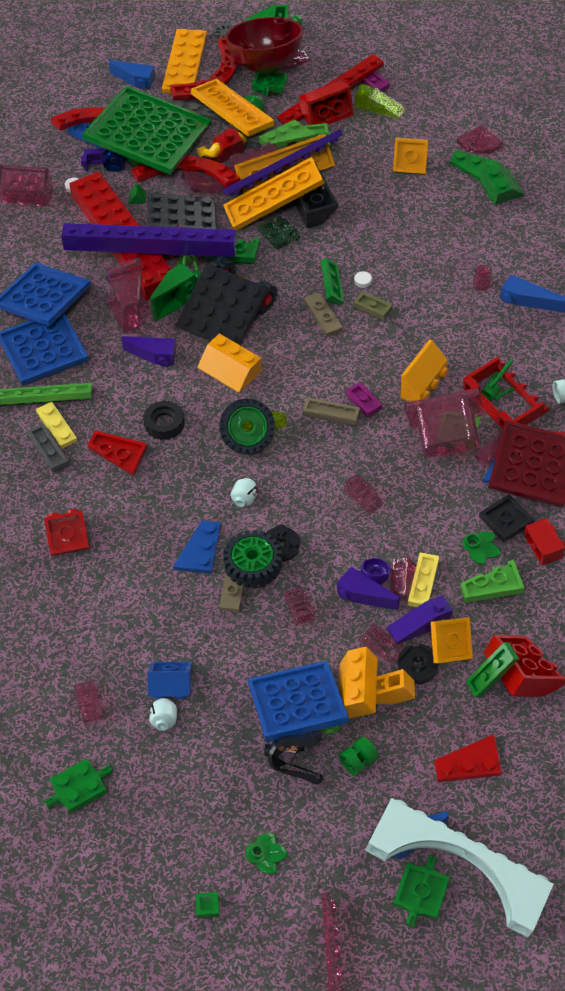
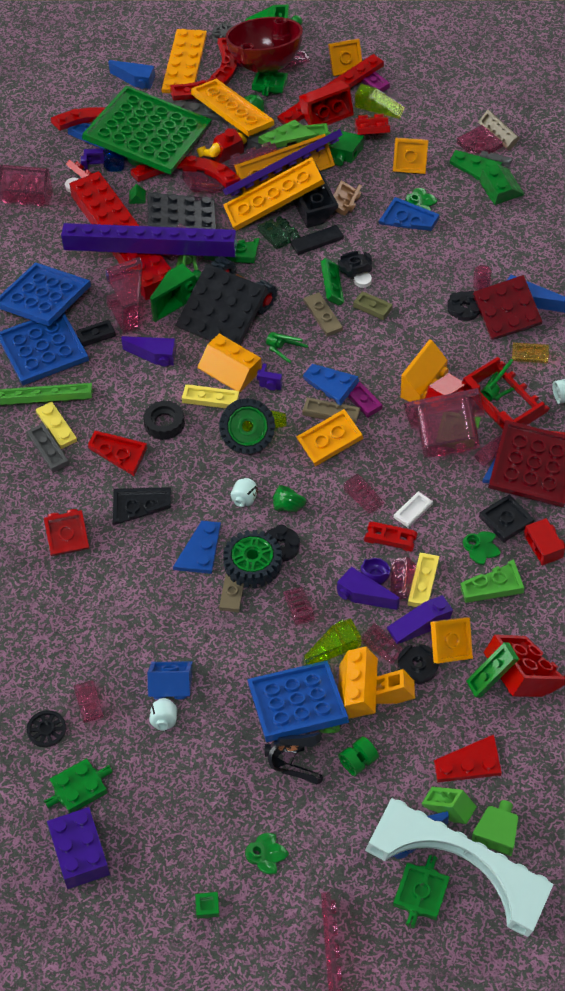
none -> black wheel [26,710,66,747]
none -> dark purple brick [47,807,110,890]
none -> plate [66,159,92,178]
none -> black plate [76,320,116,347]
none -> black wing [112,487,171,525]
none -> light yellow plate [182,385,240,408]
none -> dark purple bracket [257,363,282,390]
none -> green plant [266,332,308,363]
none -> green hair [273,485,306,512]
none -> black tile [291,225,344,255]
none -> light orange plate [296,409,364,467]
none -> blue wing [303,364,359,406]
none -> clear neon green slope [304,618,361,666]
none -> light orange tile [328,38,362,76]
none -> green torso [330,130,364,166]
none -> medium nougat bracket [333,180,362,215]
none -> black plate [338,251,373,277]
none -> red plate [354,113,390,135]
none -> red plate [364,522,418,552]
none -> blue wing [379,197,440,231]
none -> white tile [393,491,433,528]
none -> green plate [405,188,438,211]
none -> bright green arch [421,787,477,824]
none -> brick [424,373,467,411]
none -> black plate [447,291,480,321]
none -> bright green torso [472,800,518,856]
none -> dark red plate [473,275,542,340]
none -> dark tan plate [478,110,520,150]
none -> dark grey axle [480,151,512,167]
none -> clear yellow plate [512,342,549,363]

